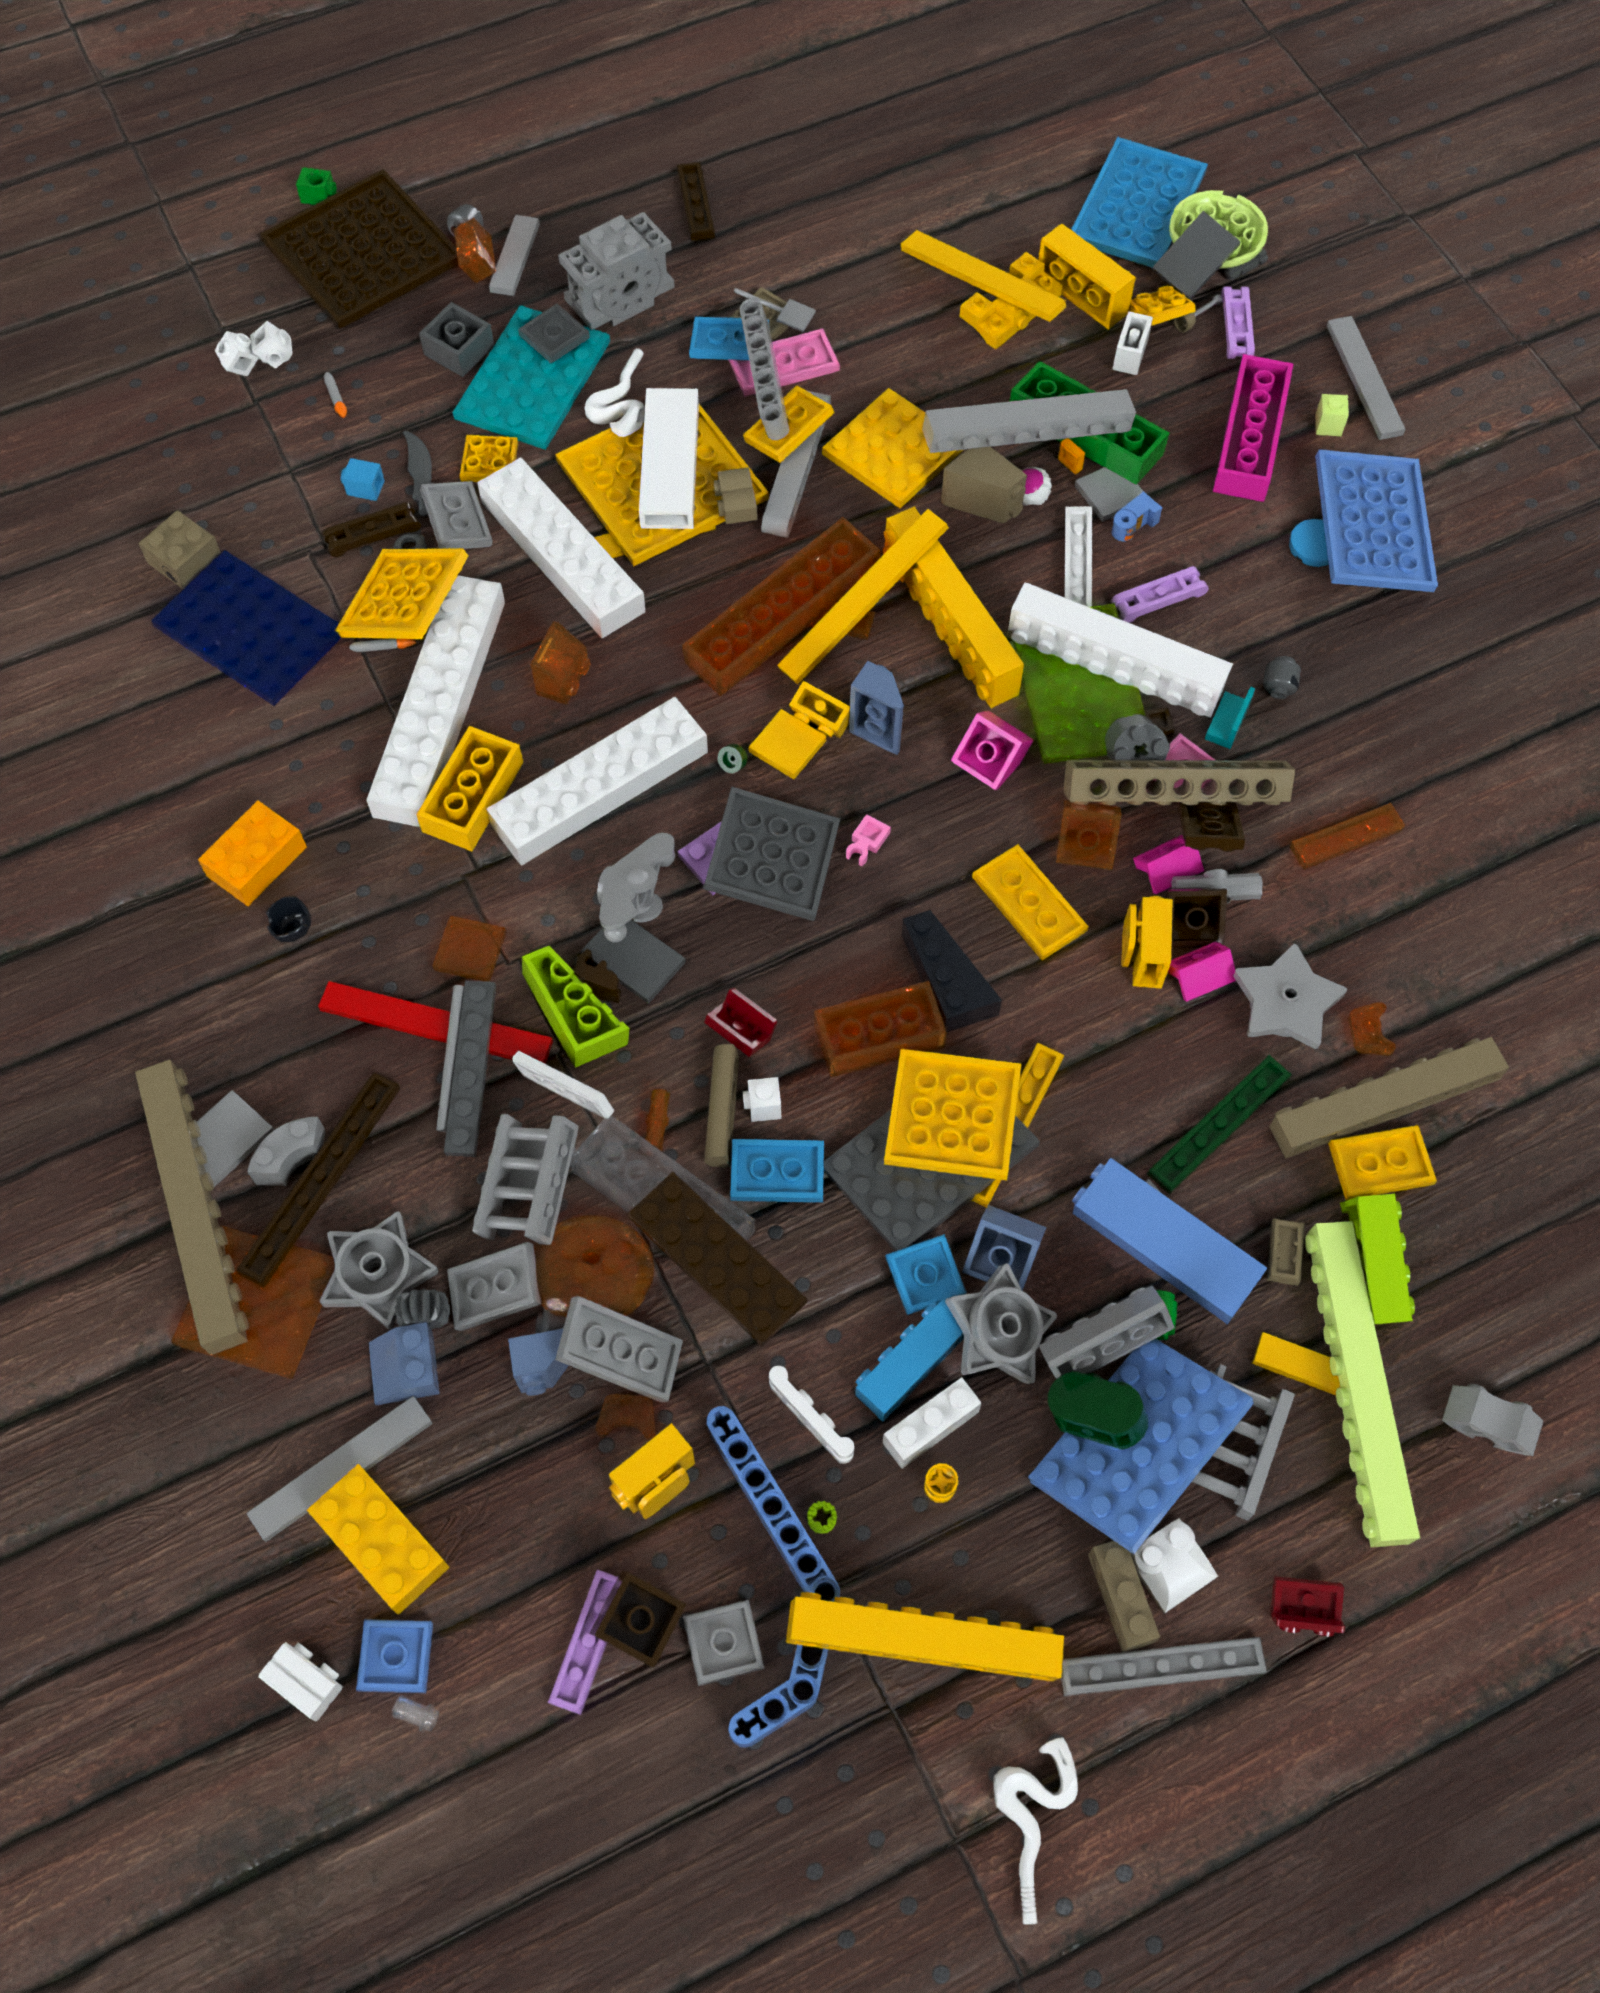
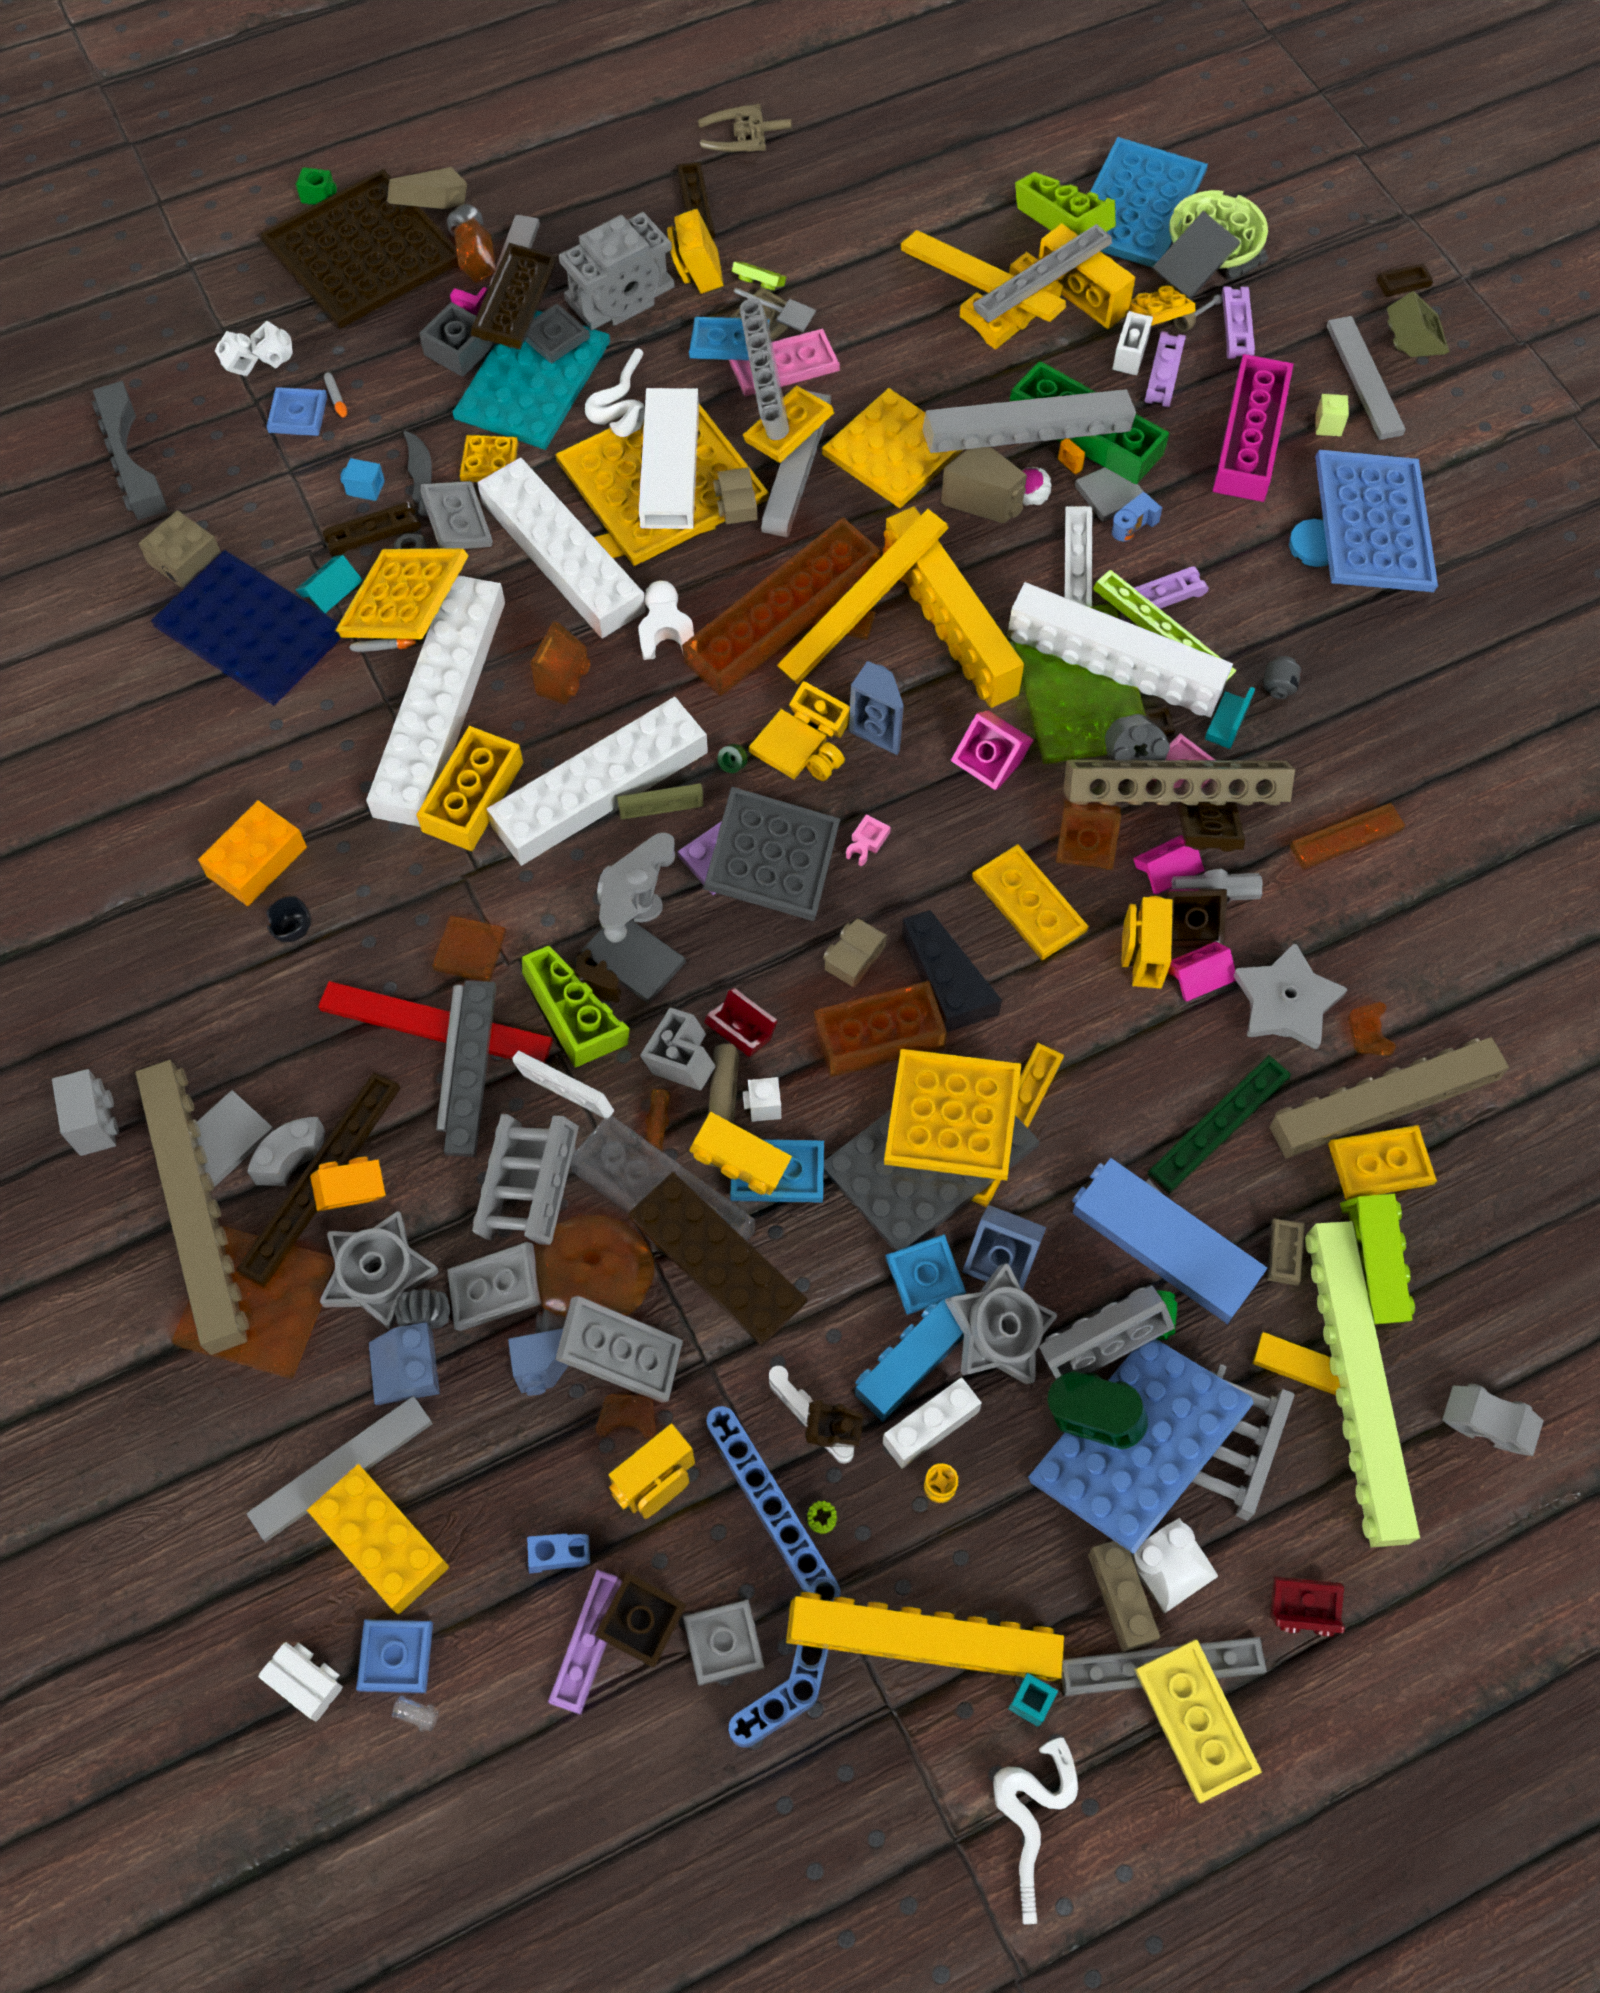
none -> light grey brick [52,1069,119,1156]
none -> dark grey arch [92,381,168,520]
none -> medium blue tile [267,387,327,436]
none -> teal panel [295,555,363,614]
none -> light orange piece [310,1157,386,1212]
none -> dark tan slope [387,167,467,209]
none -> dark pink bracket [450,287,488,316]
none -> dark brown plate [471,242,557,350]
none -> medium blue leg [527,1534,590,1574]
none -> olive tile [617,783,704,820]
none -> white piece [639,581,695,660]
none -> light grey brick [640,1007,716,1091]
none -> yellow brick [667,209,724,294]
none -> yellow brick [689,1111,792,1195]
none -> dark tan bar [698,104,792,152]
none -> lime plate [732,261,787,290]
none -> dark brown hand [805,1400,863,1448]
none -> yellow wheel [806,742,845,781]
none -> dark tan brick [823,918,887,987]
none -> light grey tile [973,224,1112,323]
none -> teal brick [1008,1673,1058,1727]
none -> lime wedge [1015,172,1116,235]
none -> lime plate [1092,570,1236,684]
none -> light yellow plate [1134,1639,1262,1803]
none -> lavender plate [1144,331,1186,407]
none -> dark brown tile [1376,263,1434,297]
none -> olive slope [1387,291,1450,357]

